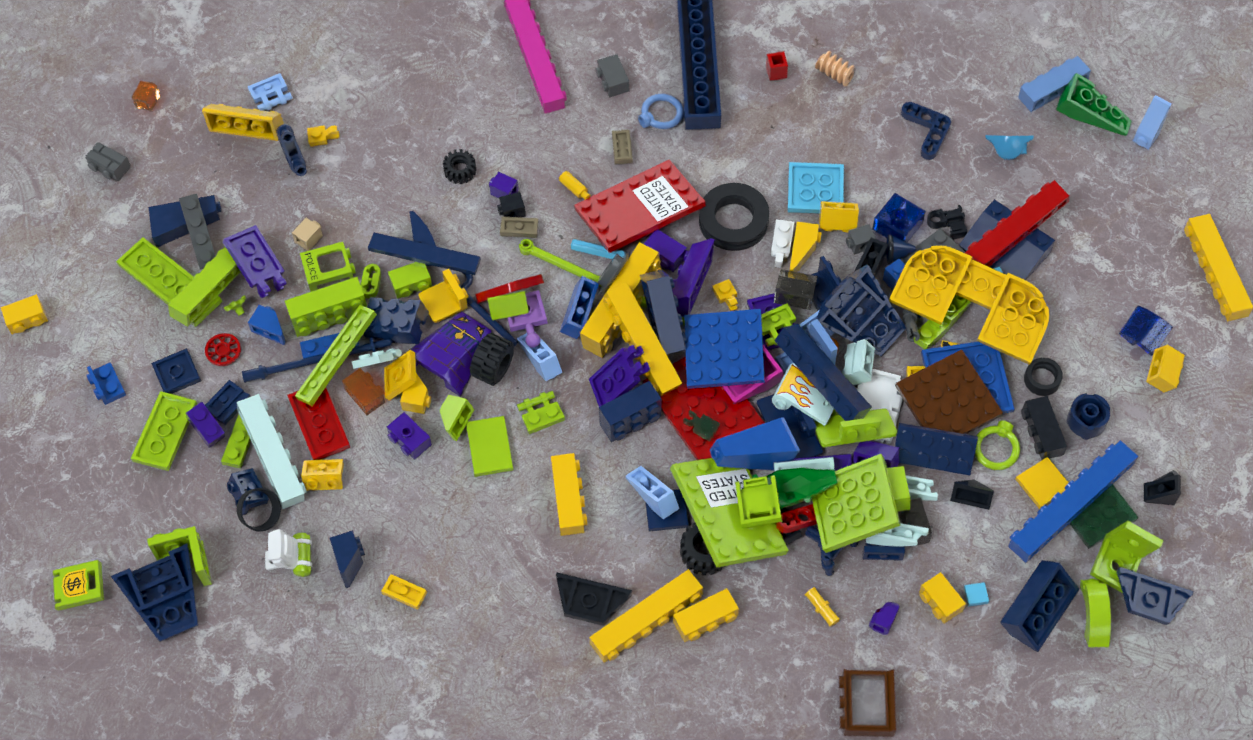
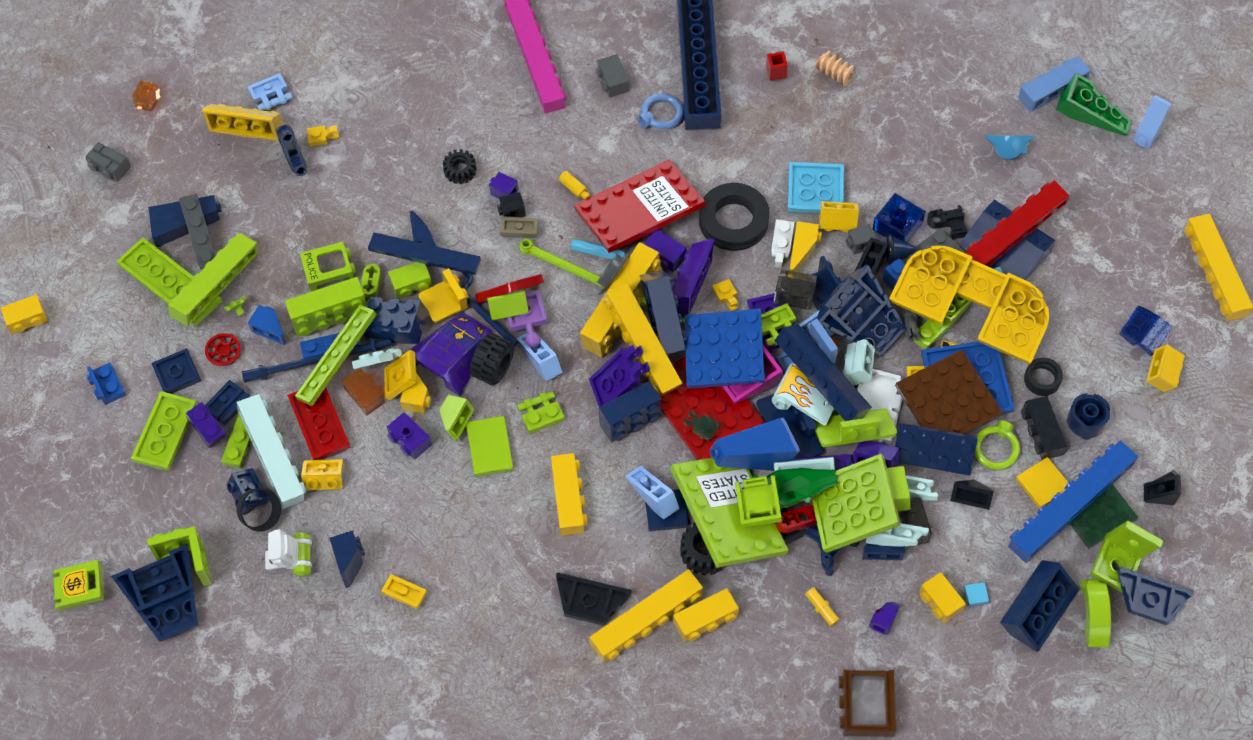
dark purple tile [223,225,287,298] -> none
tan brick [292,218,323,251] -> none
blue brick [560,276,599,339] -> none
dark tan plate [612,130,633,164] -> none
dark blue beam [901,102,951,160] -> none

